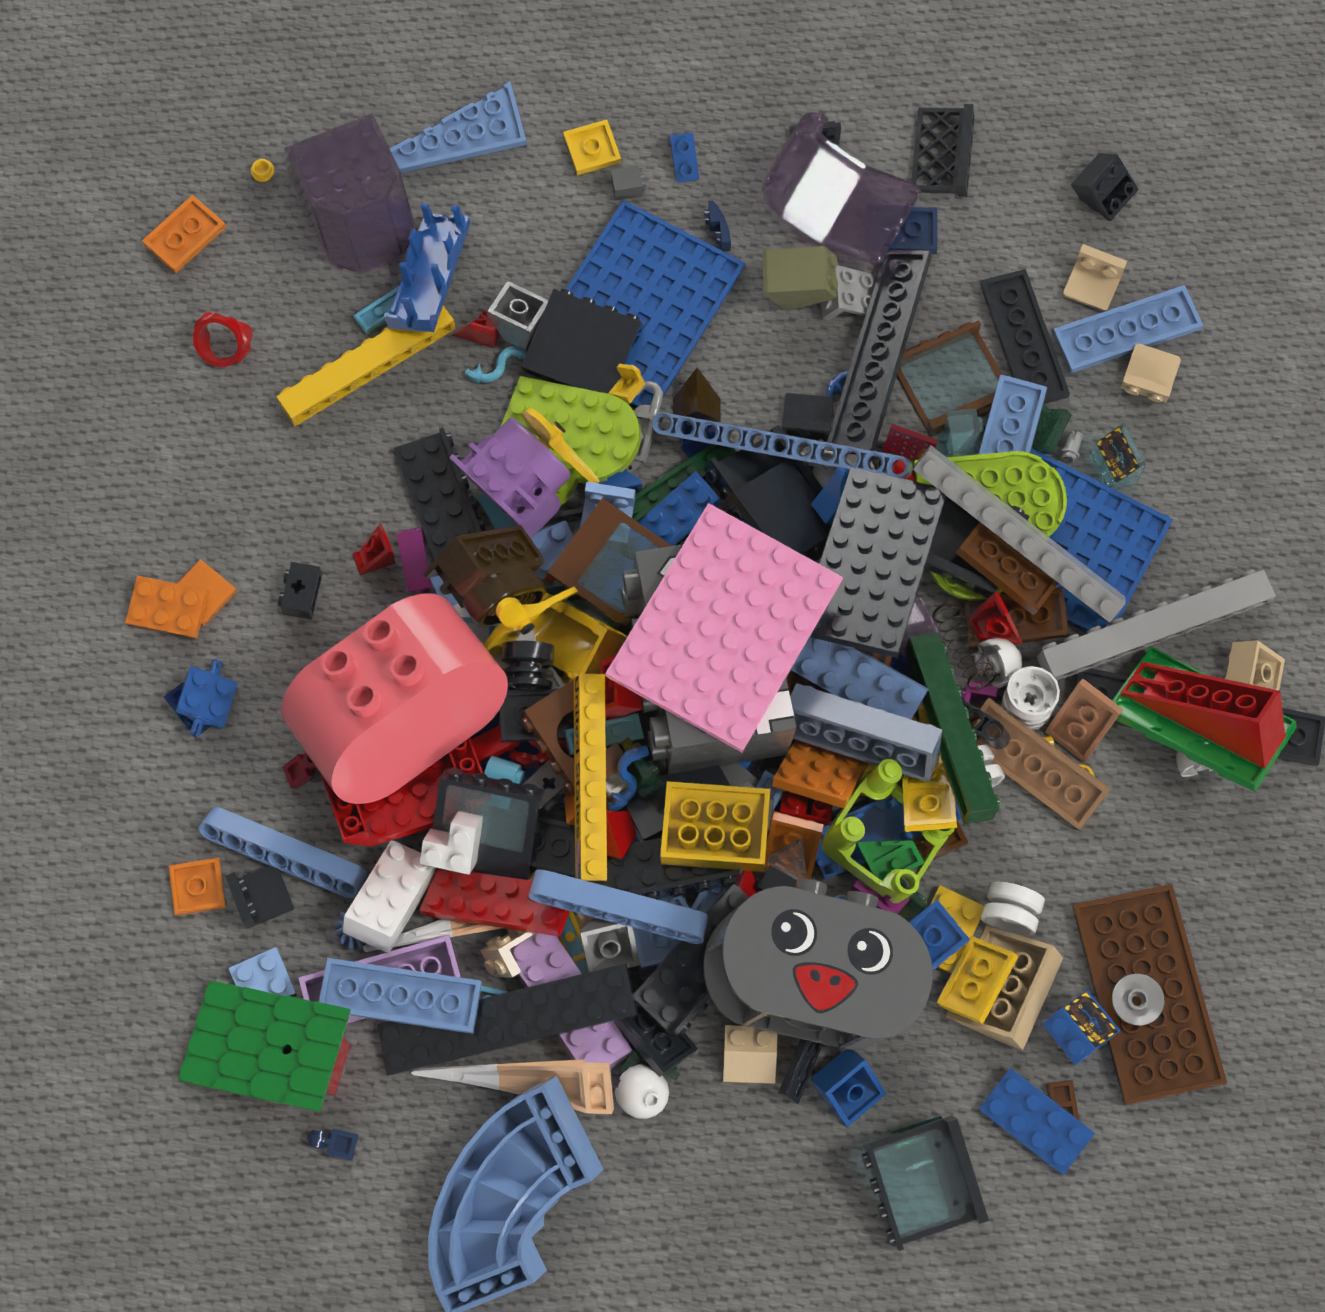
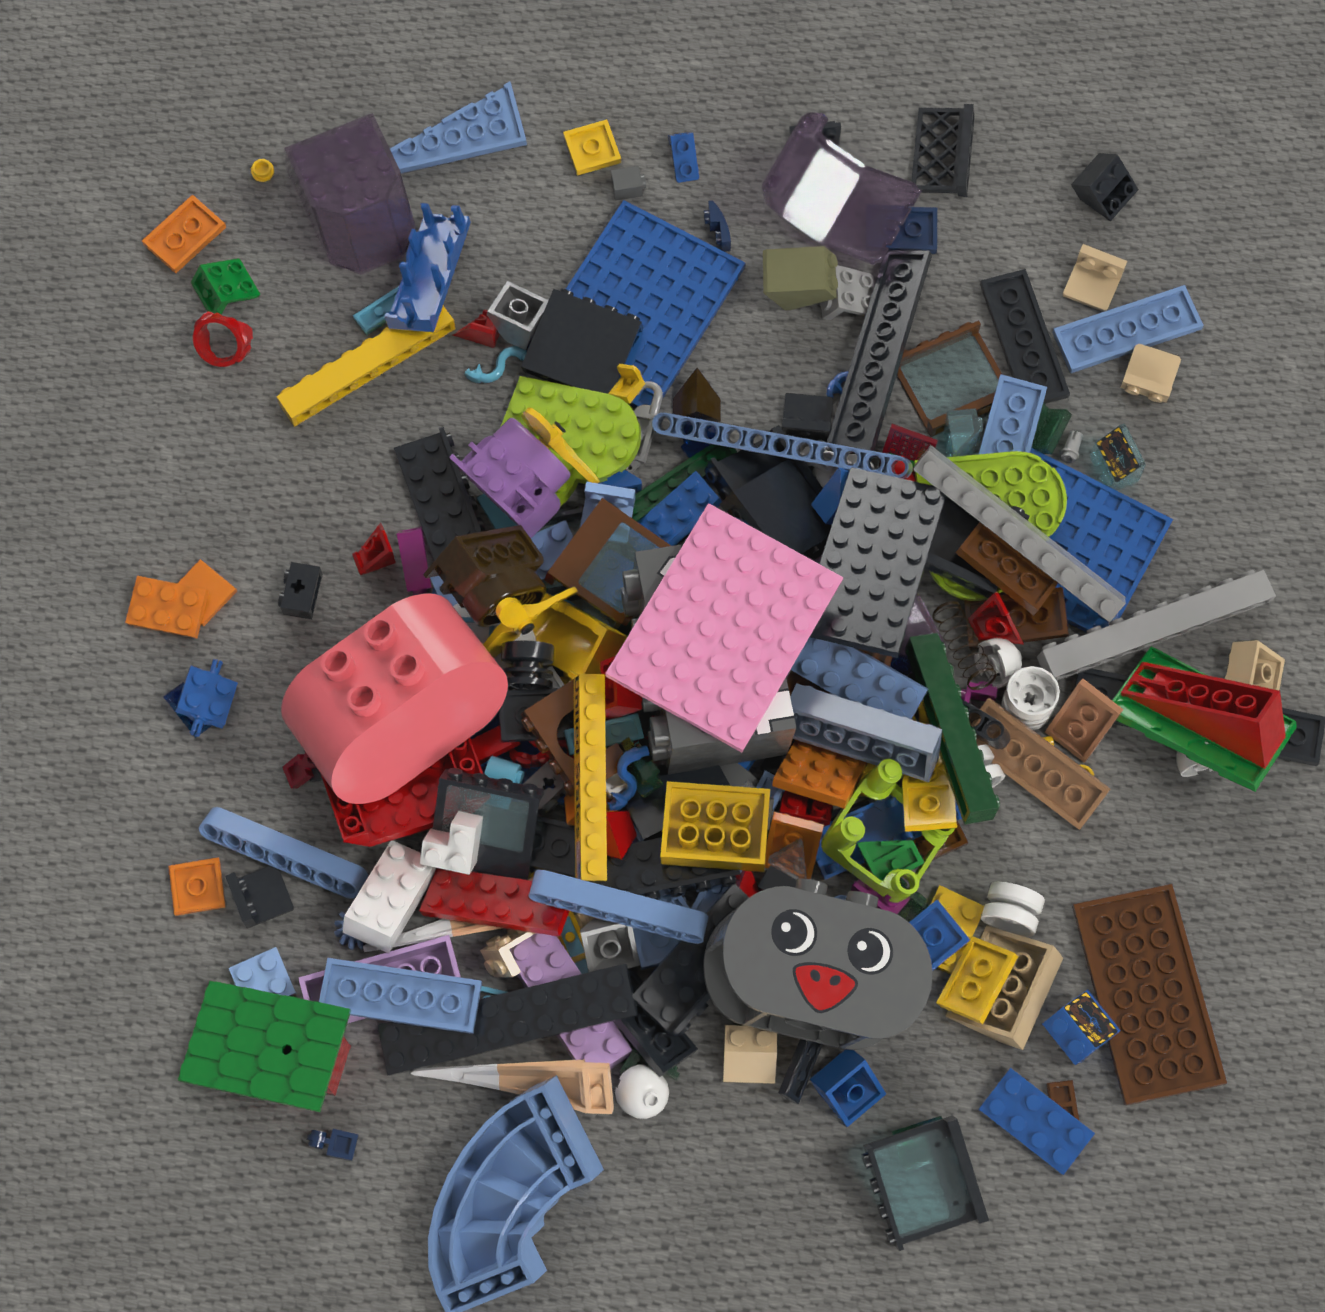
light grey dish [1112,974,1164,1026] -> none
none -> green bracket [191,258,260,315]

